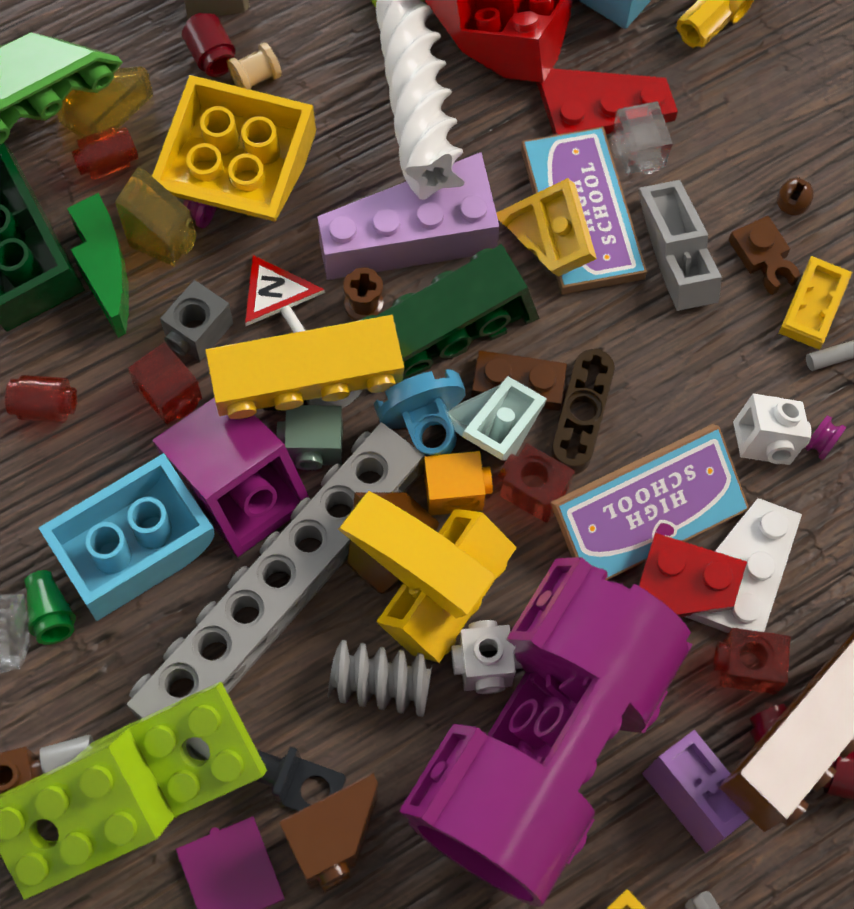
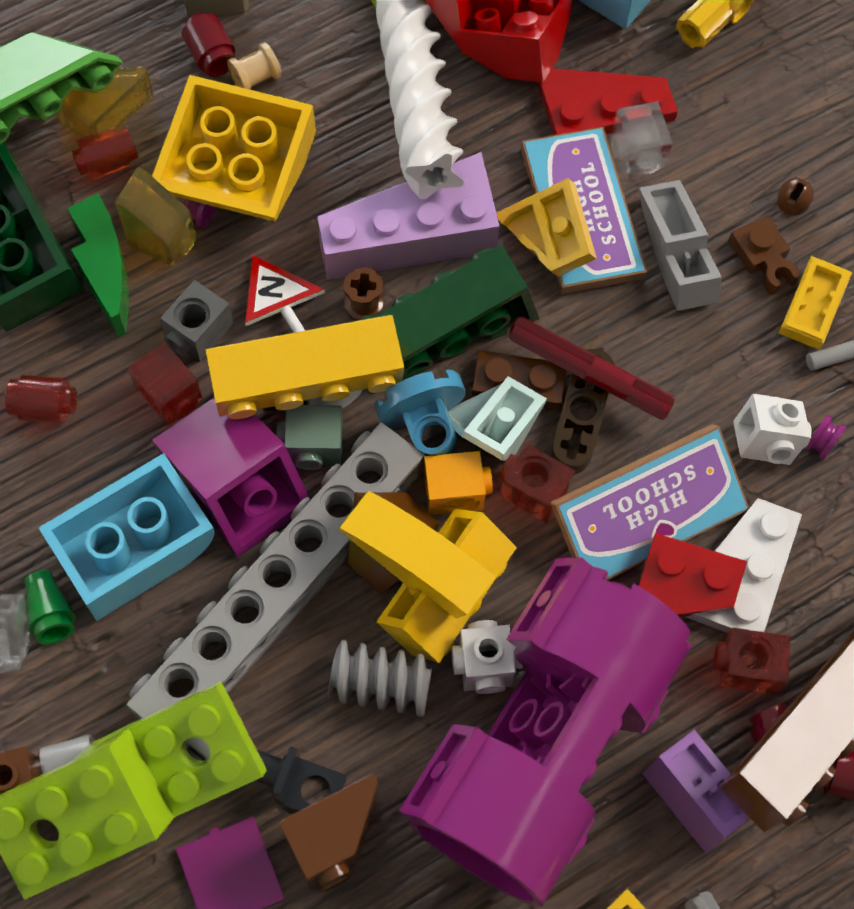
none -> dark red axle [509,317,675,420]

